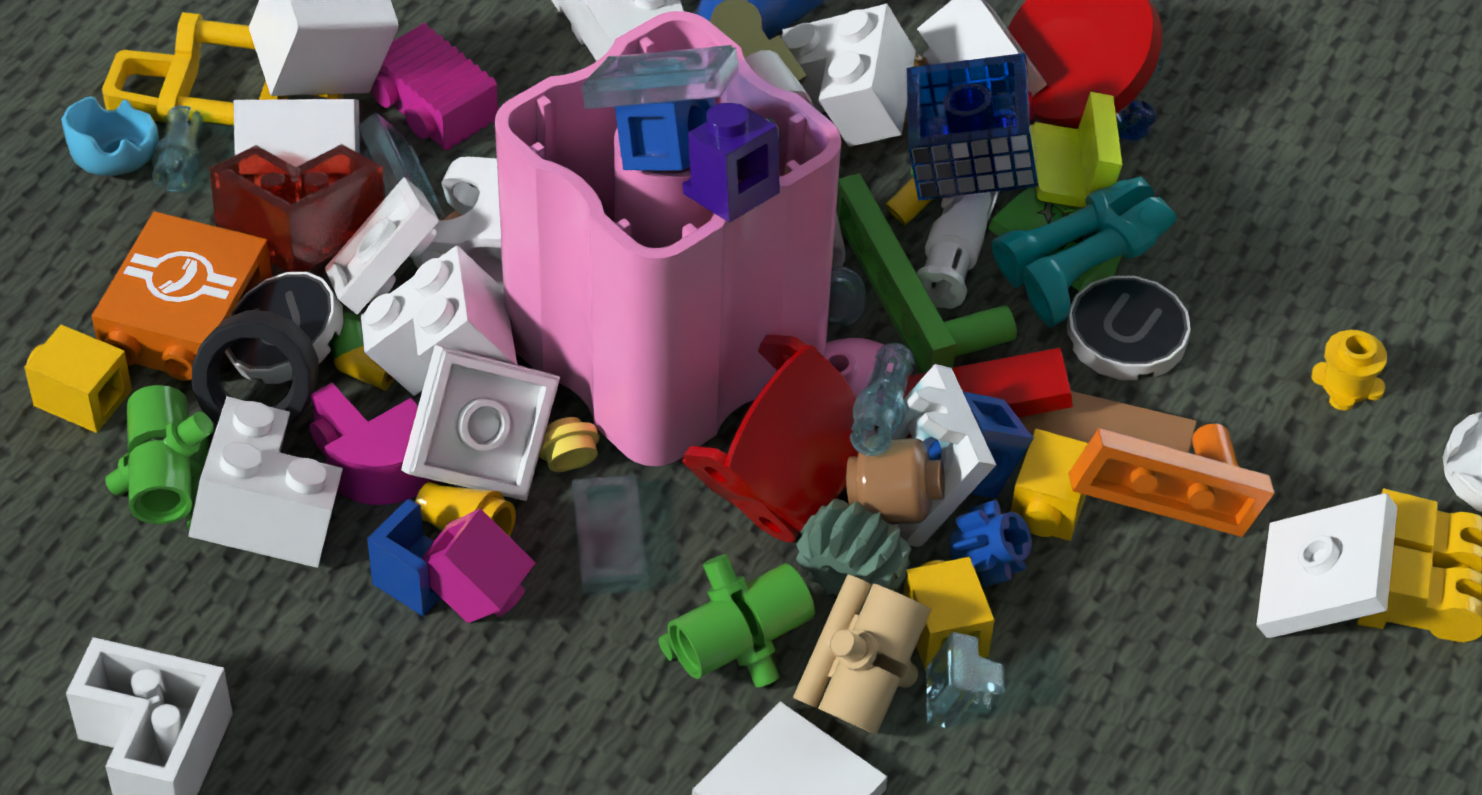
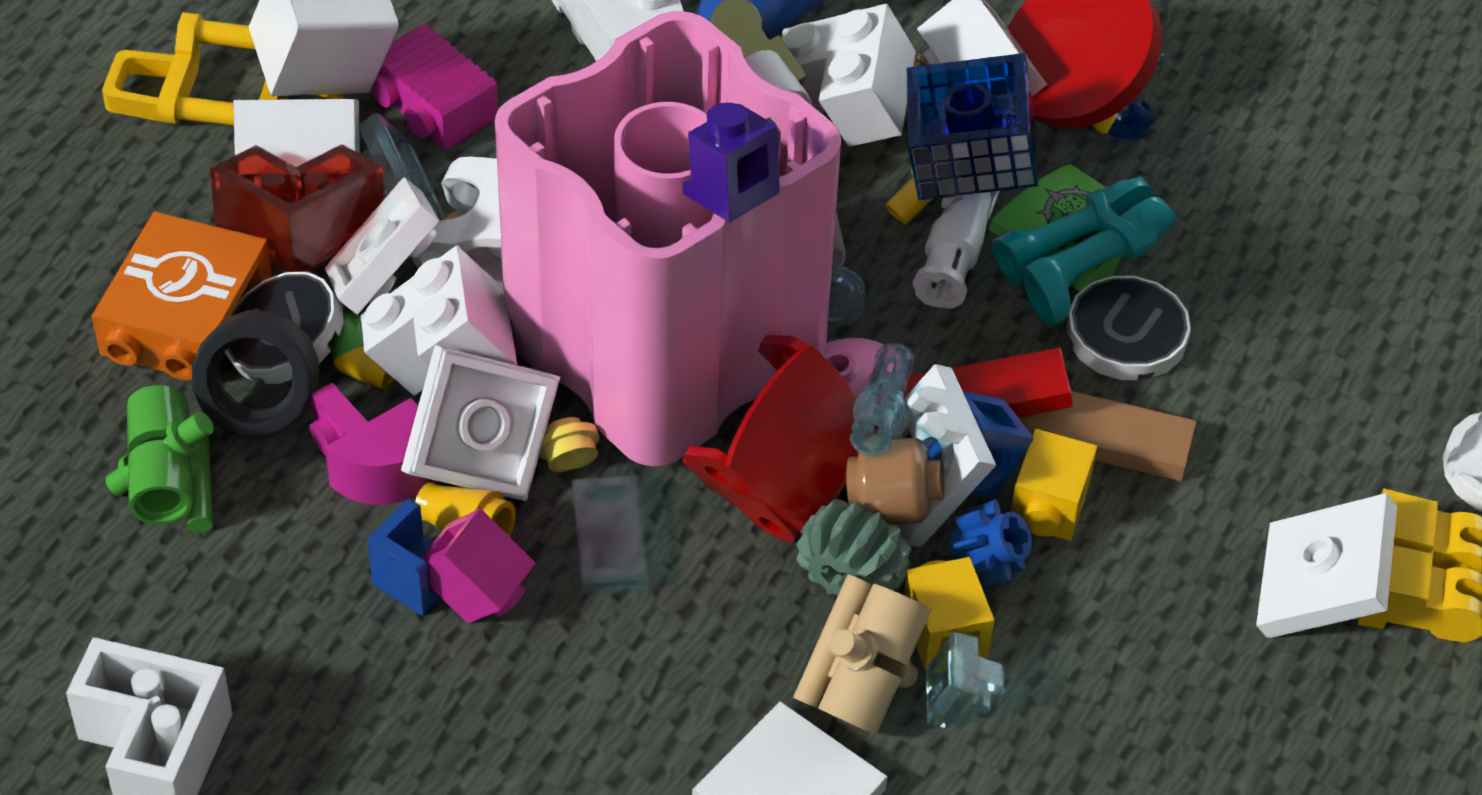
yellow brick [24,324,132,433] -> none
medium azure hair [61,96,159,176] -> none
clear light blue pin [152,105,204,192] -> none
white brick [188,396,343,568] -> none
clear light blue tile [582,45,739,109] -> none
blue brick [614,85,715,170] -> none
bright green pin [658,554,815,687] -> none
bright green piece [836,173,1017,374] -> none
neon yellow panel [1030,92,1123,208] -> none
orange piece [1068,424,1274,537] -> none
yellow brick [1311,329,1387,411] -> none

